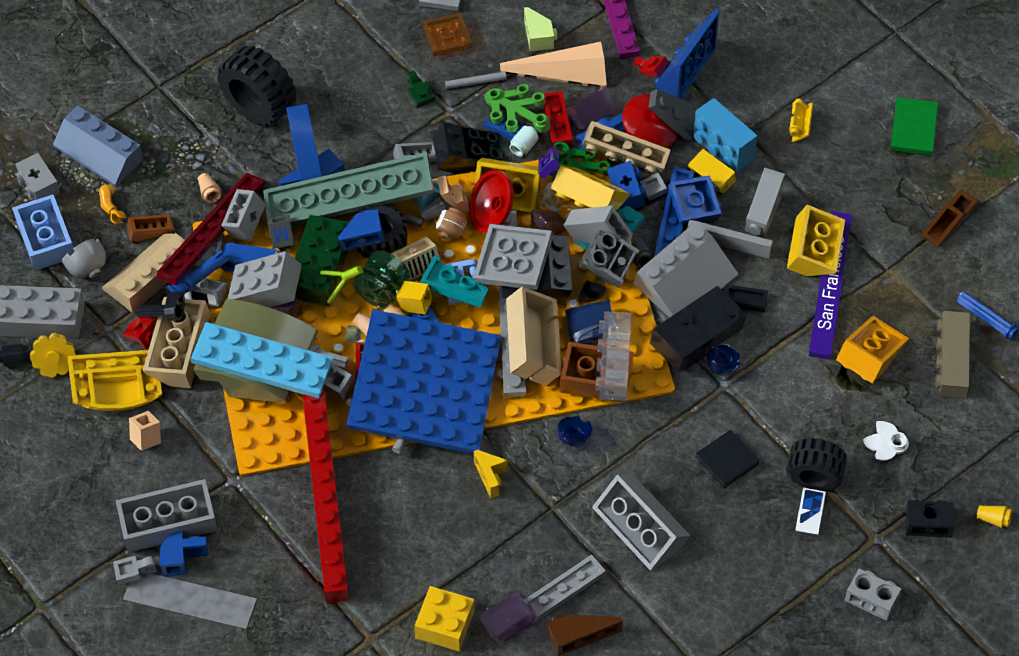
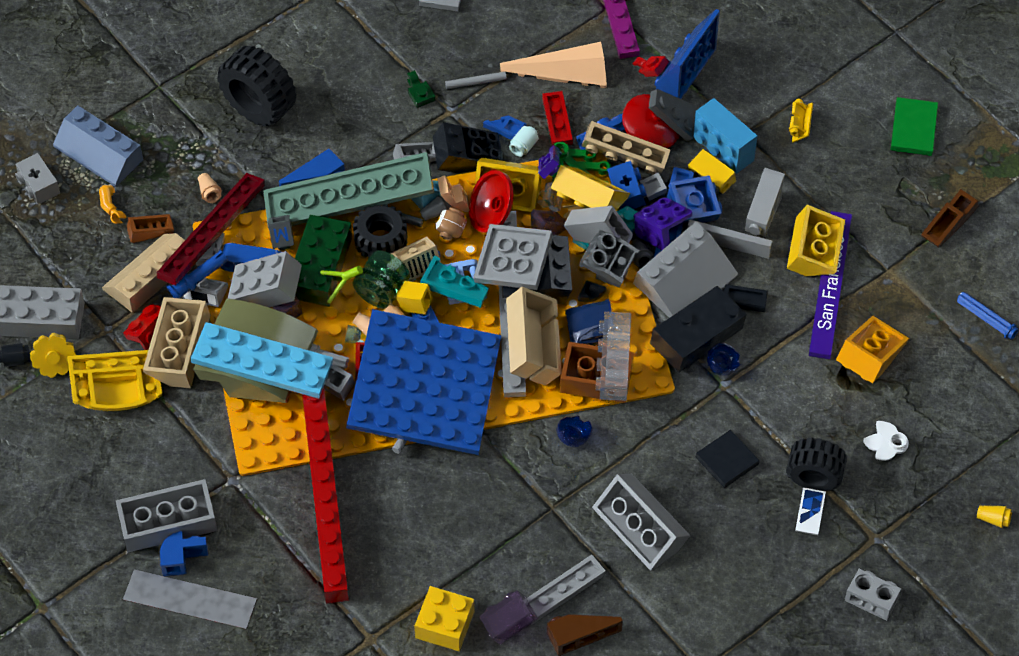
light blue brick [12,195,74,271] -> none
light grey cylinder [62,238,106,279] -> none
light grey plate [113,556,157,585] -> none
light nougat brick [129,411,161,451] -> none
black piece [136,292,185,321] -> none
light grey brick [221,189,266,241] -> none
blue slope [286,104,322,181] -> none
blue slope [338,209,385,251] -> none
clear orange plate [422,12,472,57] -> none
yellow slope [474,450,507,499] -> none
bright green plant [485,84,551,133] -> none
yellowish green slope [524,7,557,52] -> none
clear purple brick [565,87,618,131] -> none
black brick [905,499,955,538] -> none
dark tan brick [935,311,970,399] -> none
none -> dark purple bracket [634,198,692,250]

